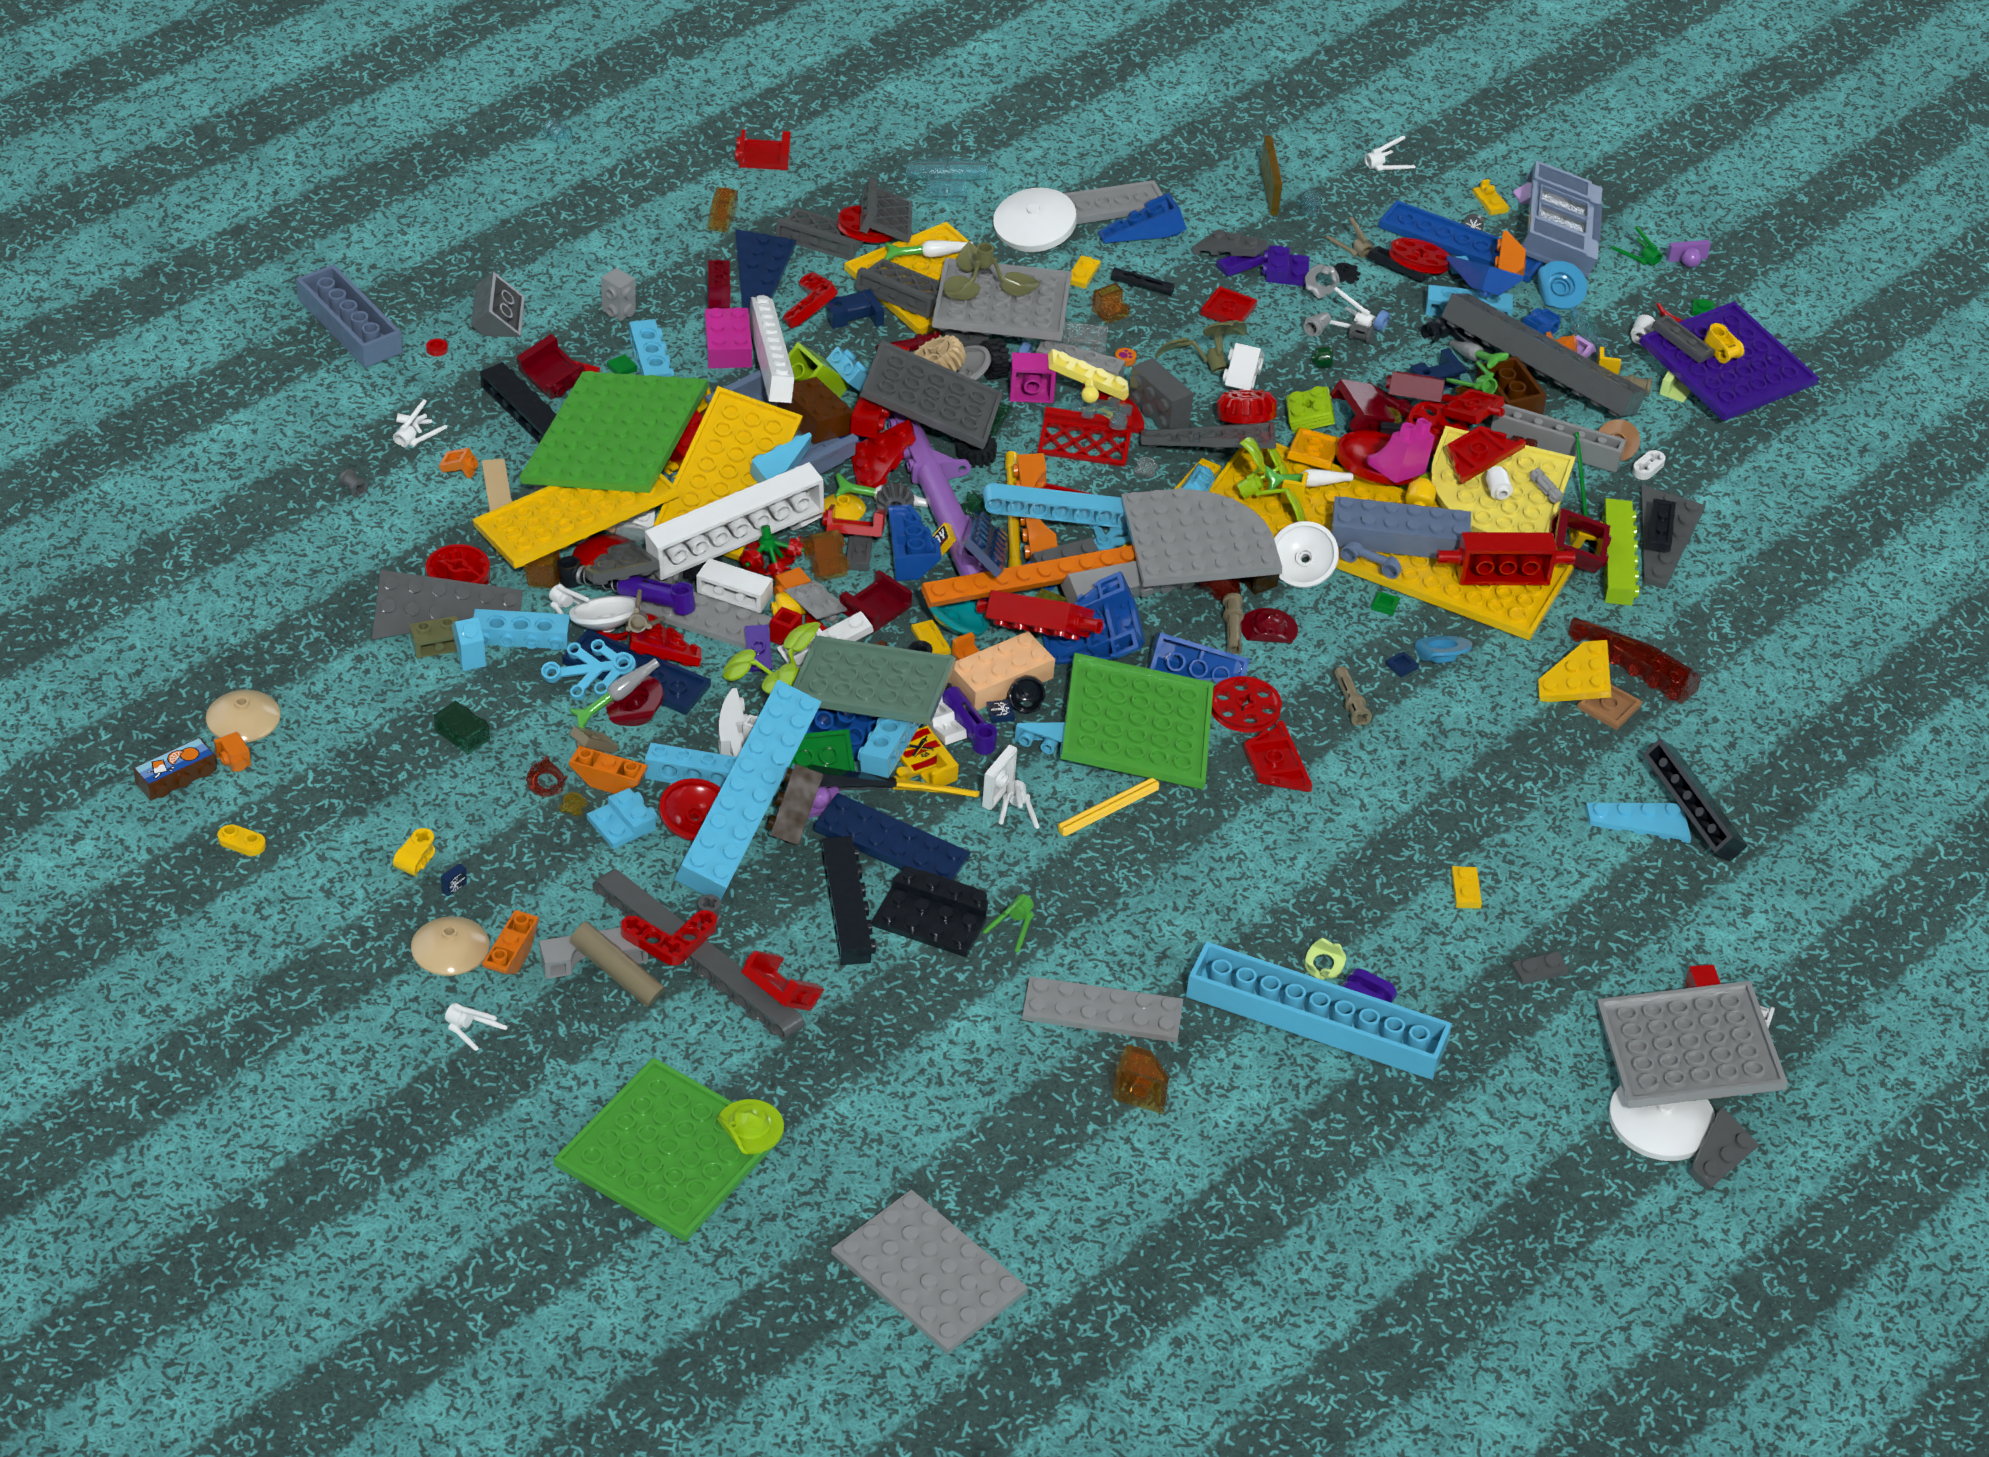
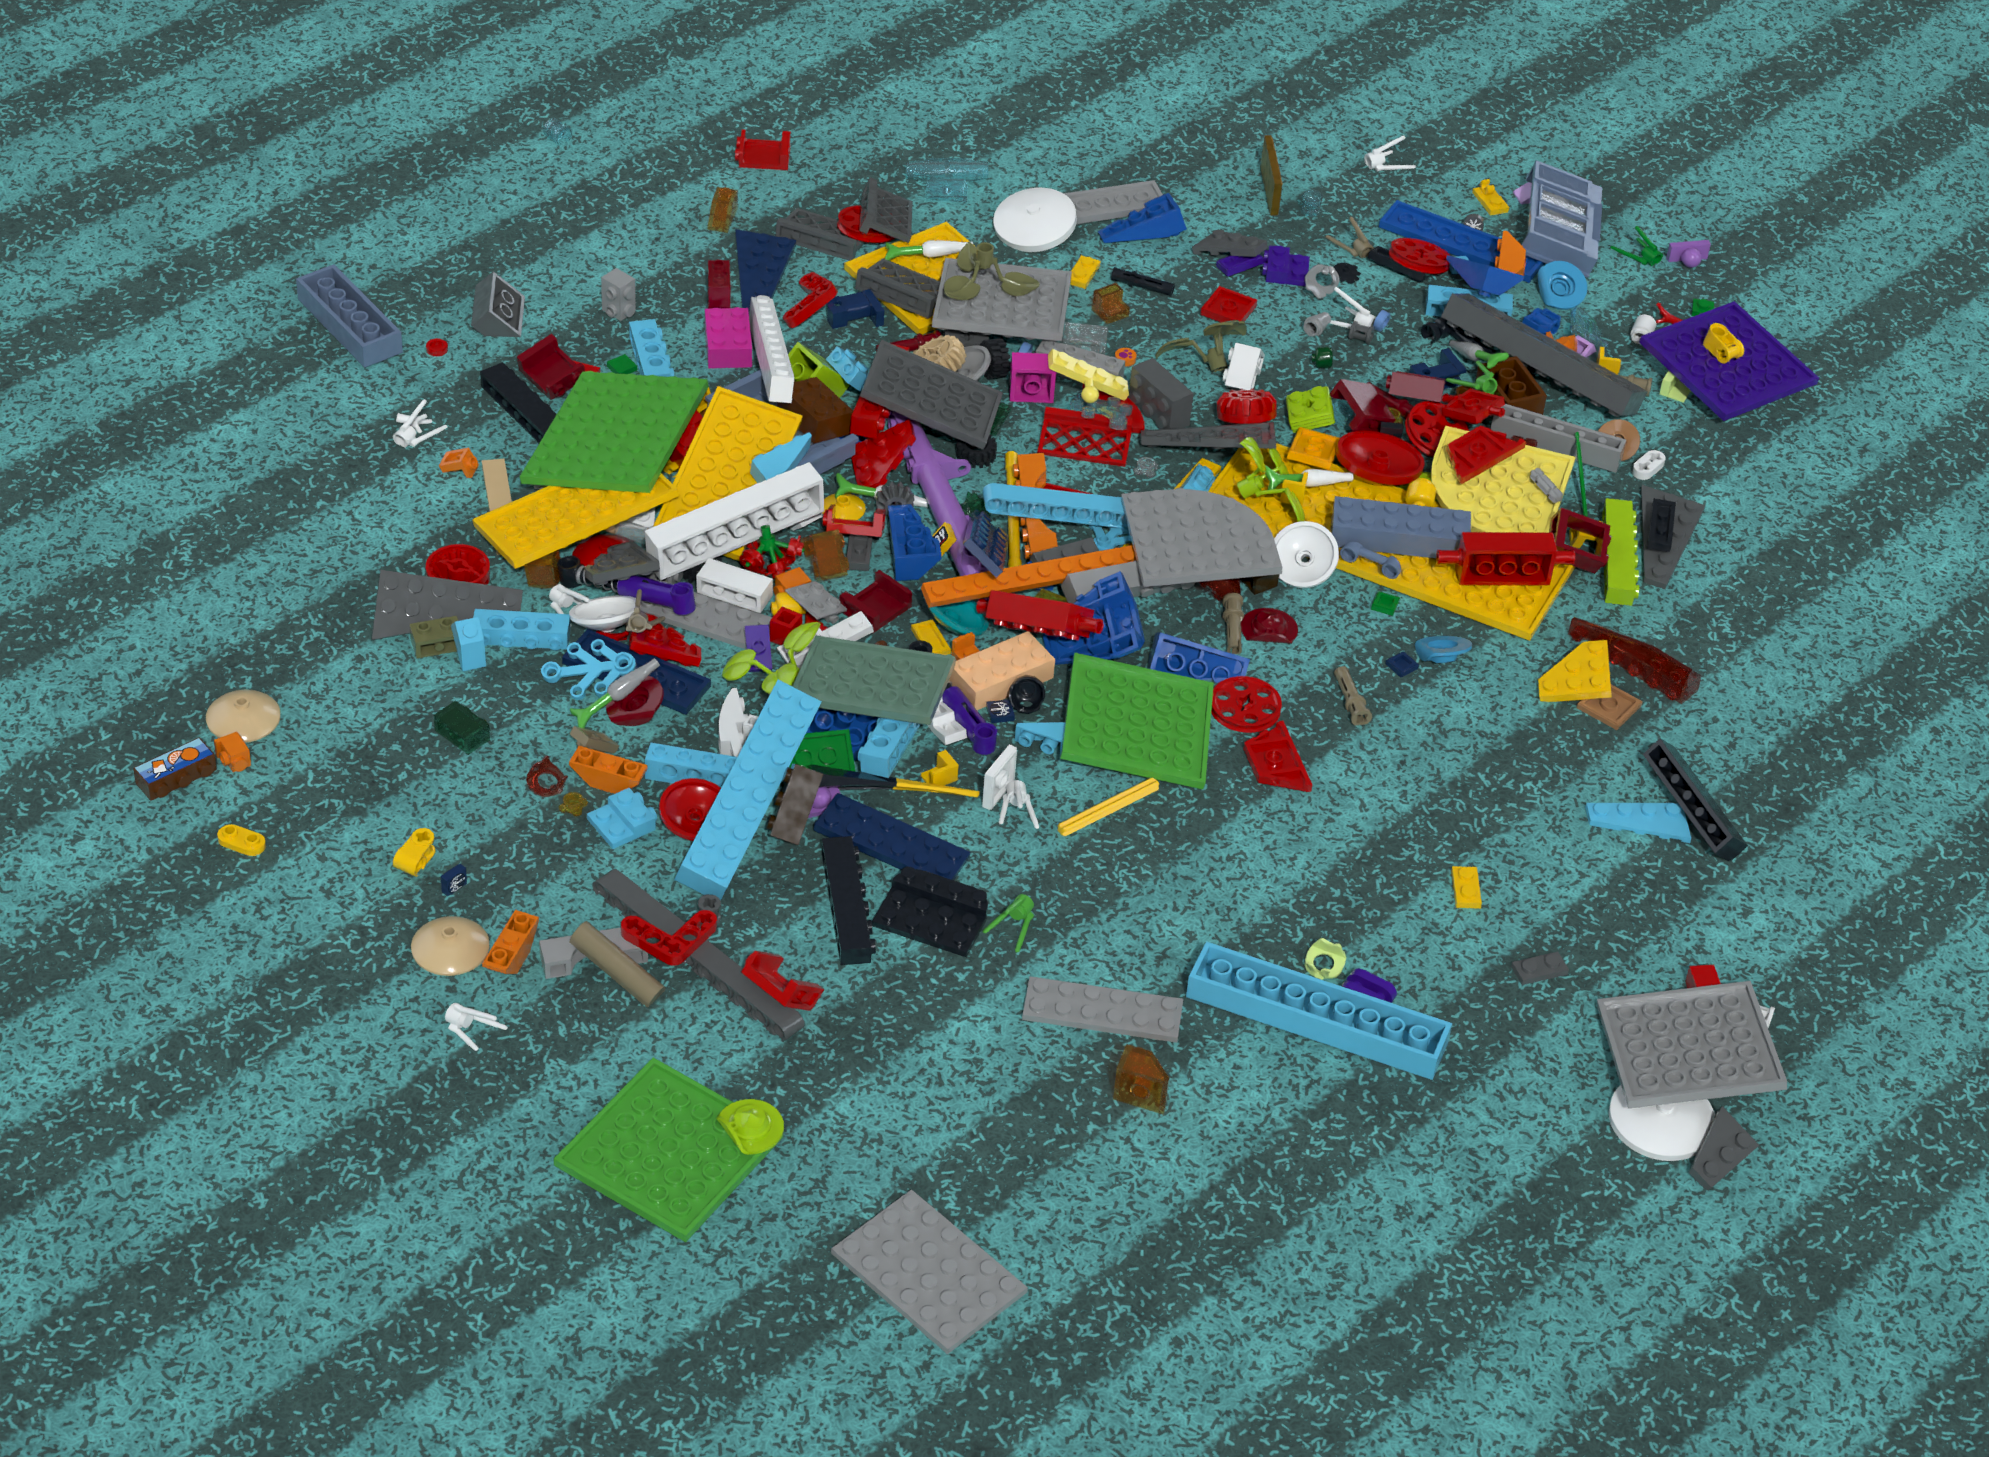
dark grey bush [338,468,369,497] -> none
flag [894,725,954,780] -> none
dark pink hips [1367,418,1435,483] -> none
white brick [1486,466,1513,500] -> none
dark grey tile [1652,315,1715,364] -> none

